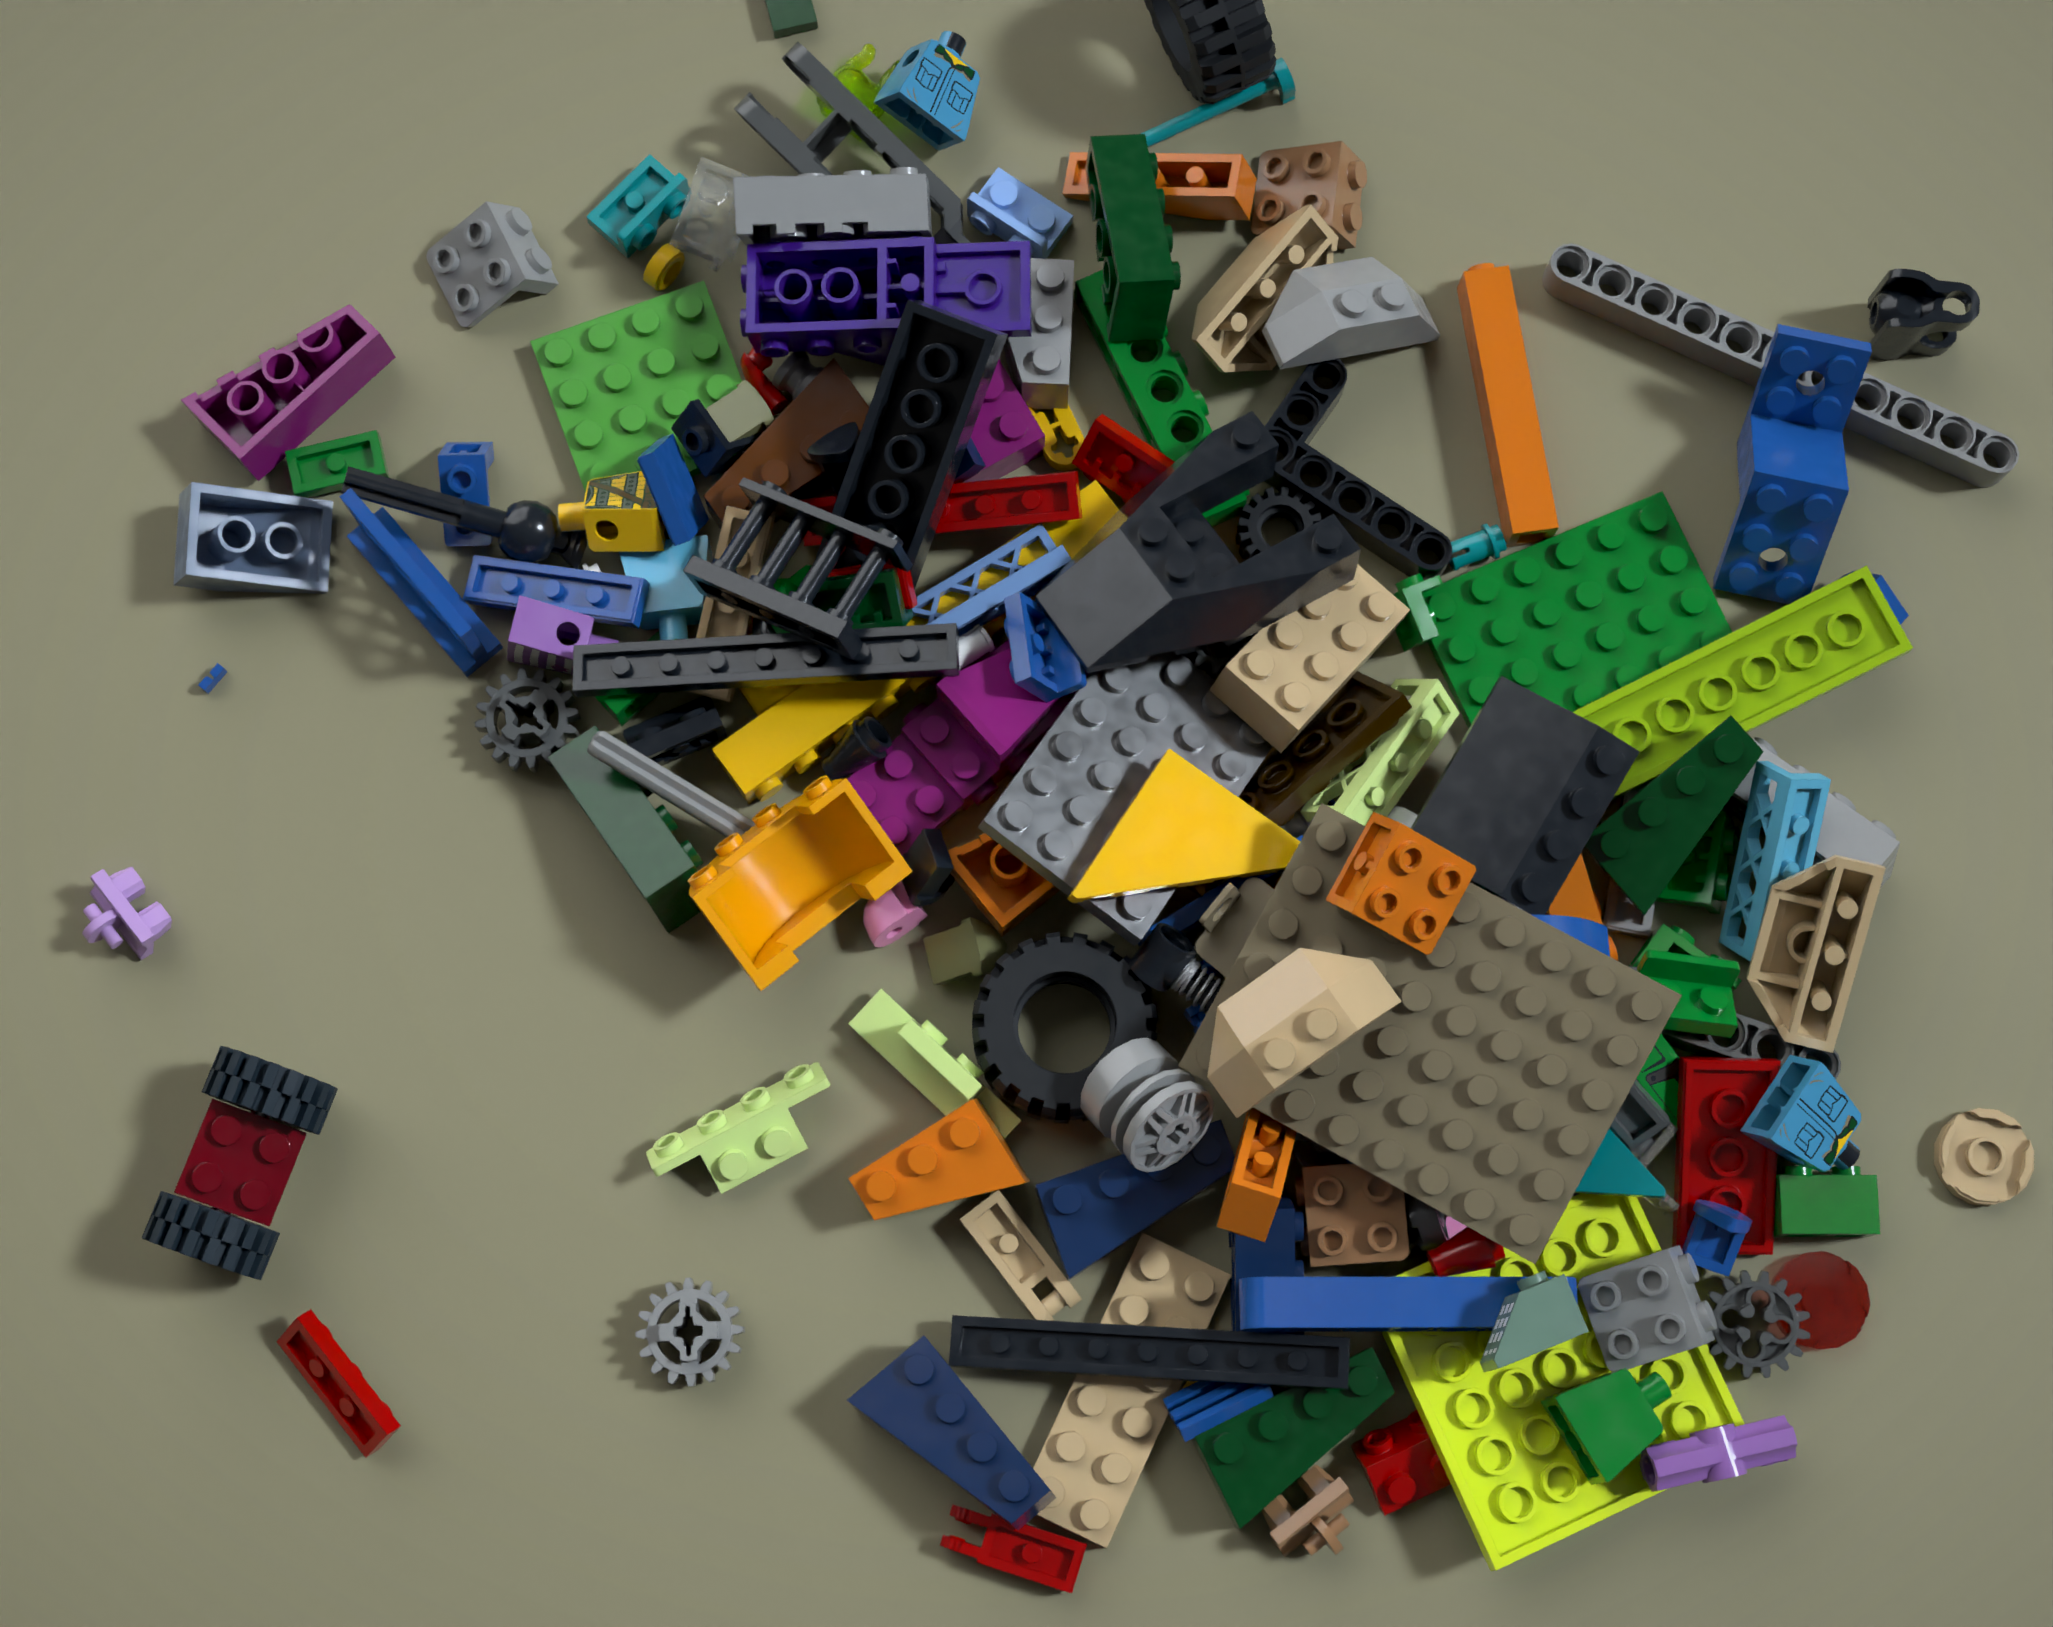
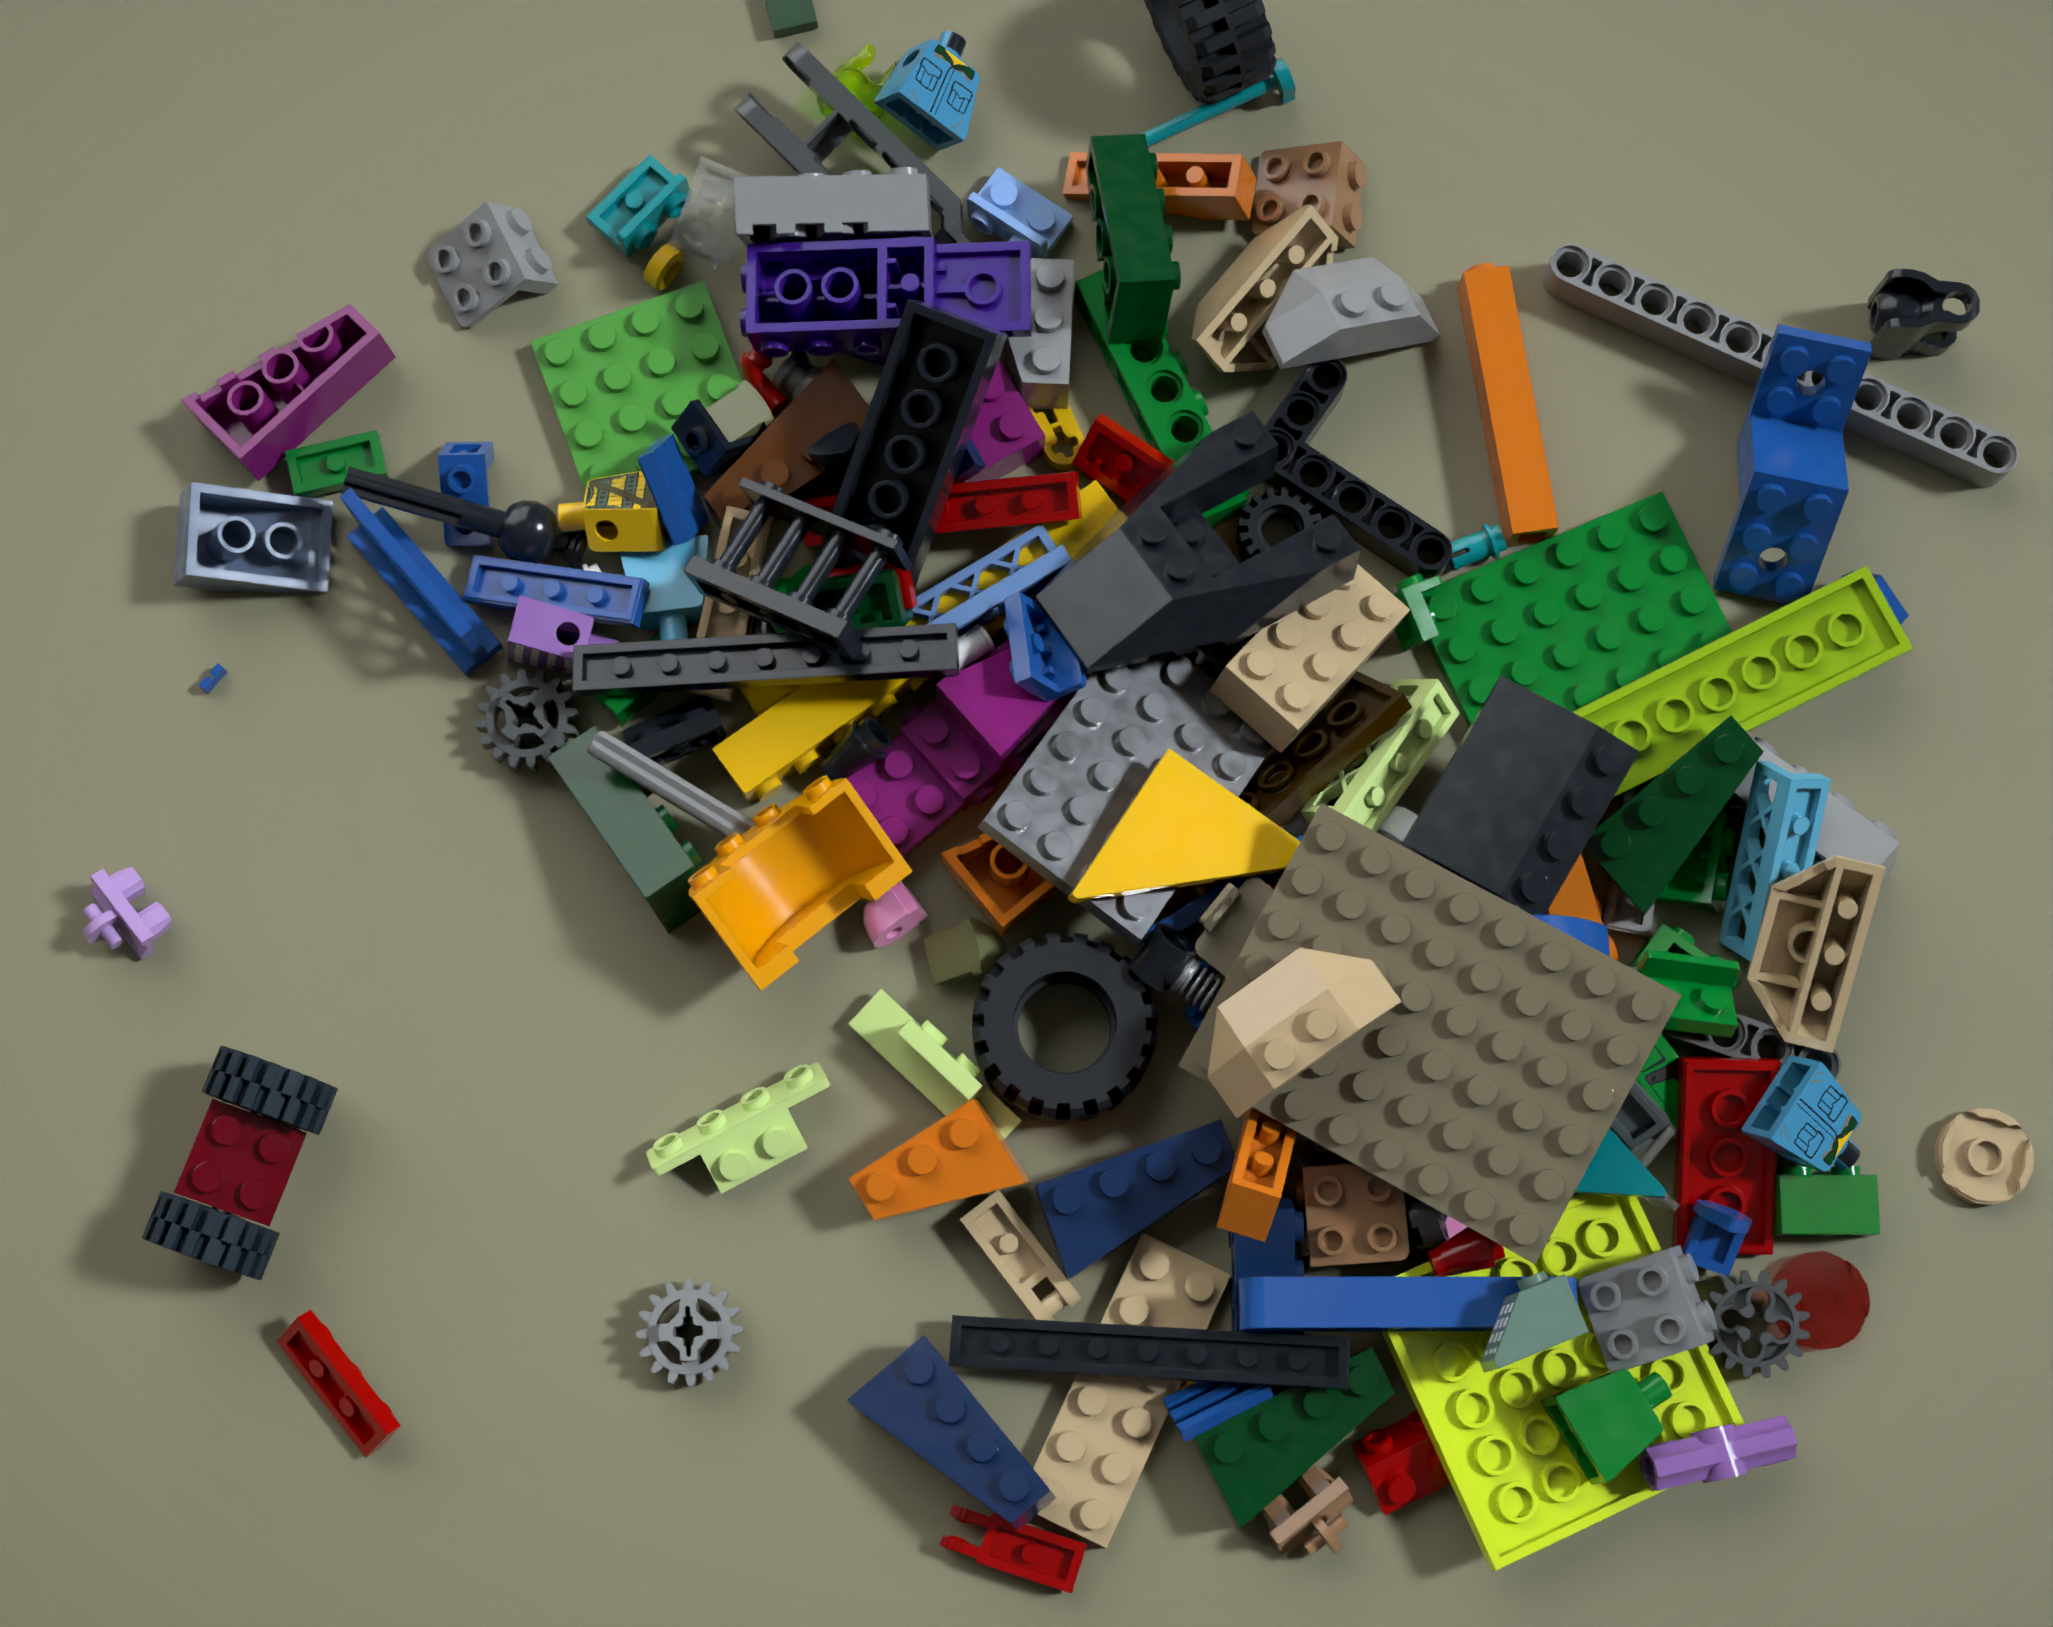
black tile [902,828,955,907] -> none
light grey wheel [1080,1038,1214,1173] -> none
orange bracket [1326,812,1476,955] -> none

